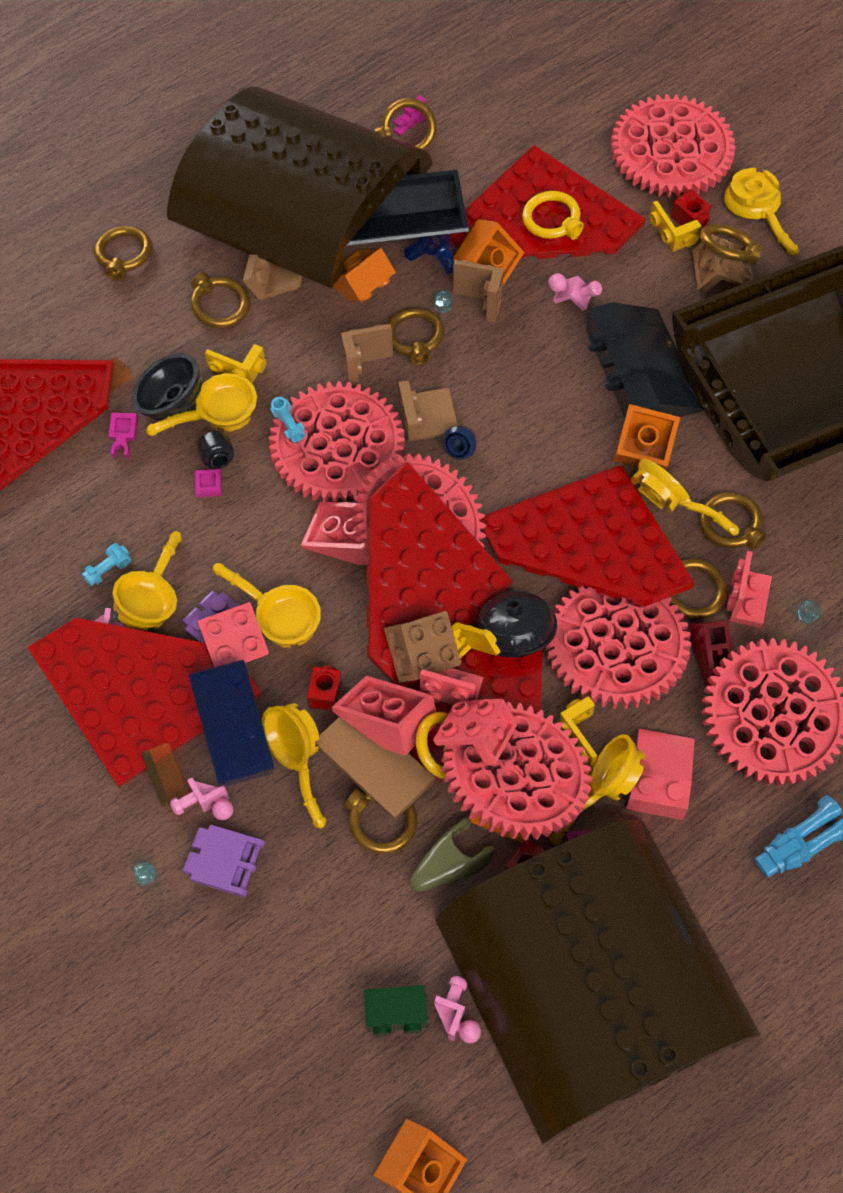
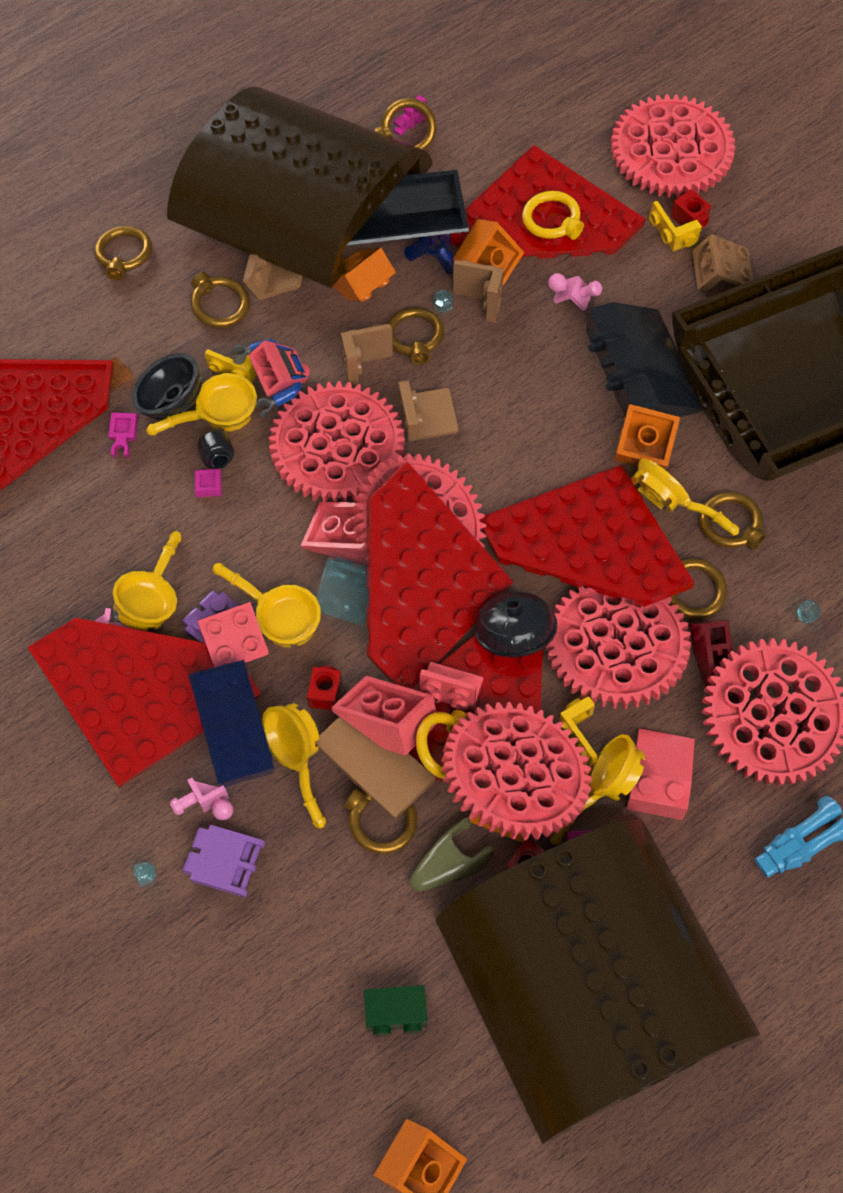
medium azure bar [81,543,131,586] -> none
clear orange tile [141,742,188,807] -> none
medium azure bar [270,397,306,443] -> none
medium nougat bracket [384,611,461,682] -> none
coral bracket [433,699,518,765] -> none
bright pink piece [434,976,481,1043] -> none
dark blue cone [442,426,476,460] -> none
yellow bracket [451,622,501,659] -> none
pearl gold piece [700,224,764,265] -> none
yellow piece [724,168,799,256] -> none
coral bracket [726,551,772,628] -> none
none -> torso [231,339,310,418]
none -> clear light blue bracket [316,556,369,625]

